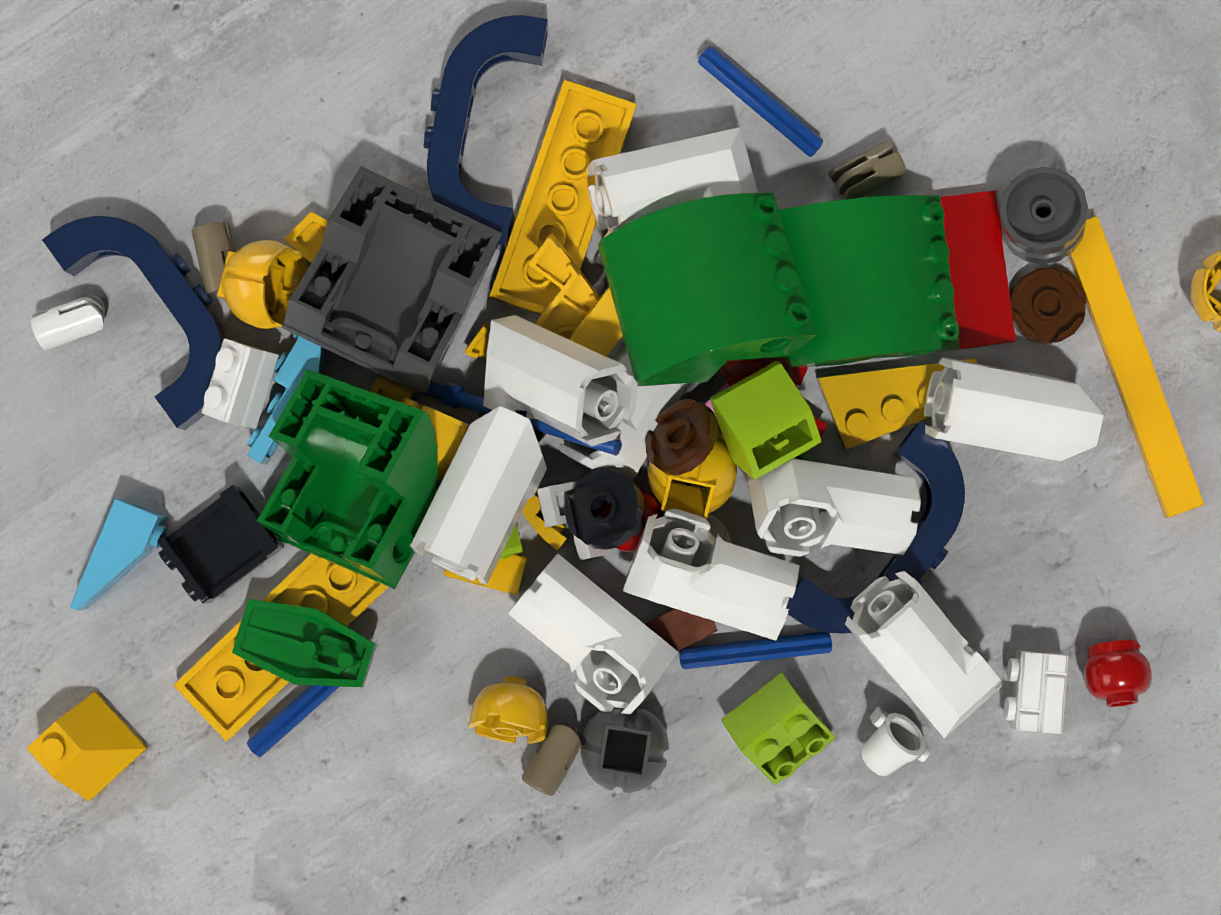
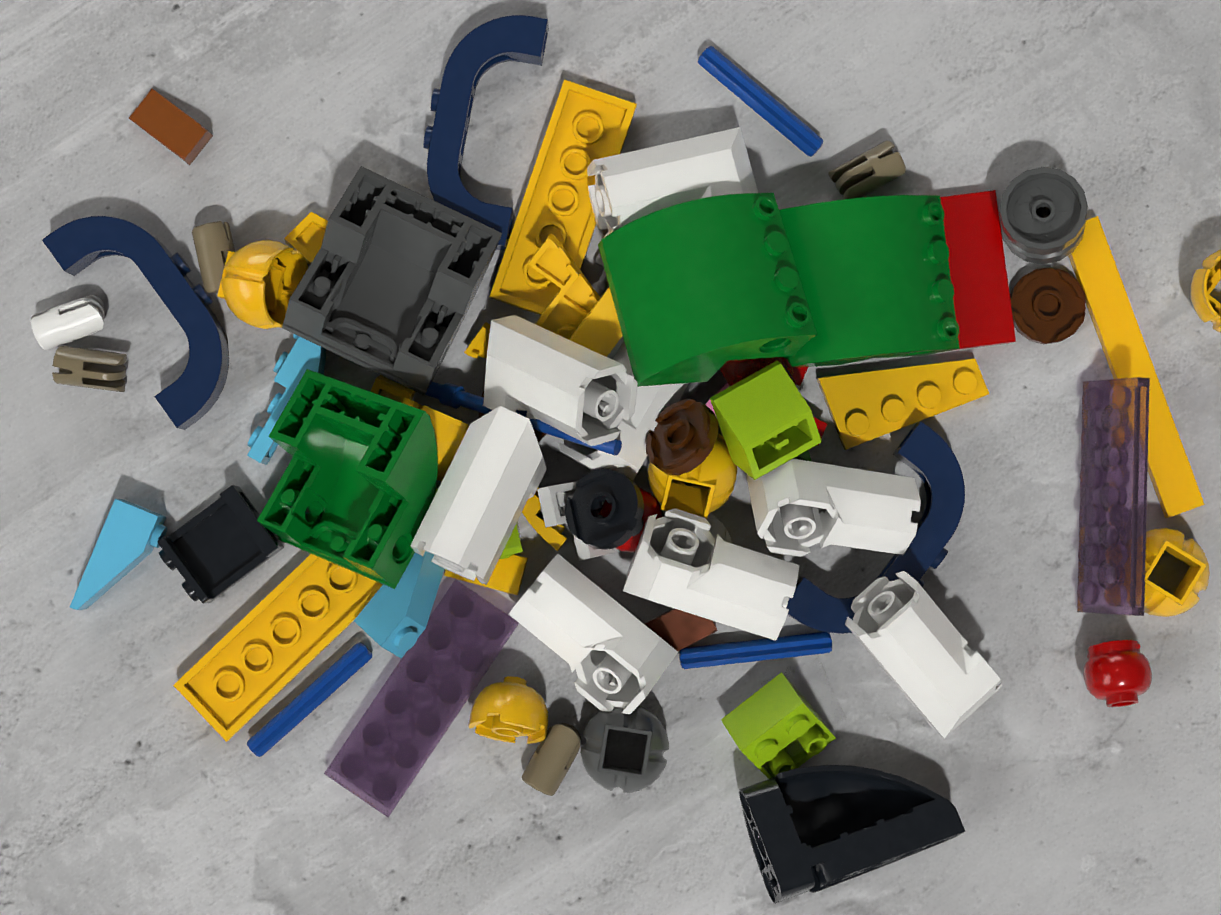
yellow slope [26,691,148,801] -> none
white brick [201,338,279,429] -> none
green piece [232,599,377,687] -> none
white piece [861,706,930,776] -> none
white brick [924,357,1104,461] -> none
white brick [1004,650,1068,734] -> none
none -> dark tan arm [52,346,127,392]
none -> dark orange slope [129,89,213,165]
none -> clear purple plate [324,579,519,817]
none -> medium azure slope [354,551,444,658]
none -> black panel [739,765,965,904]
none -> clear purple plate [1077,377,1150,616]
none -> yellow piece [1118,528,1210,617]

